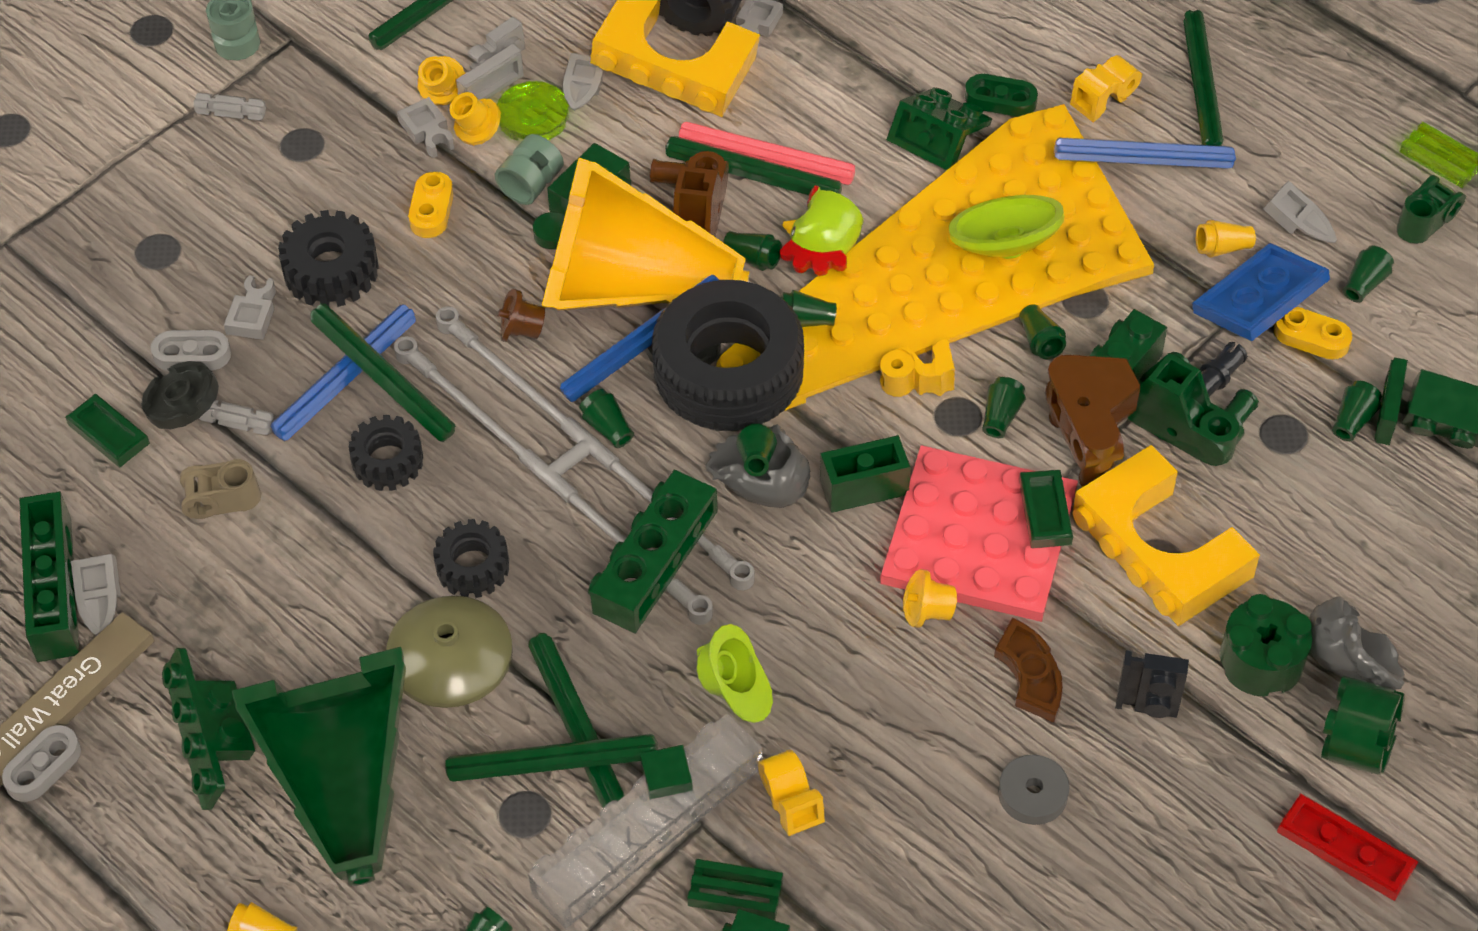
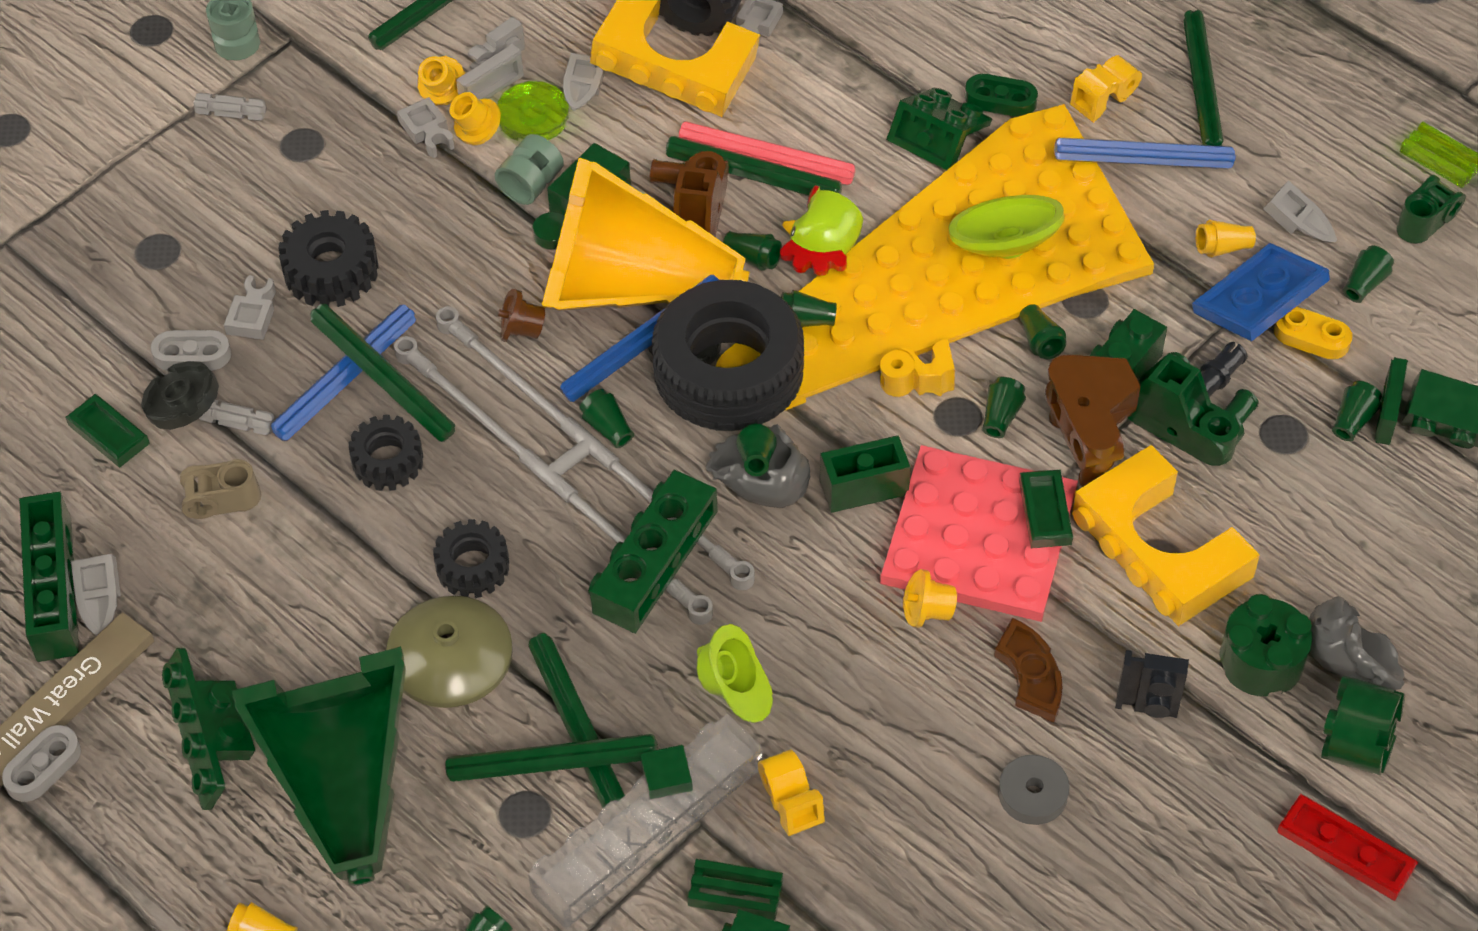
yellow plate [408,172,454,238] -> none

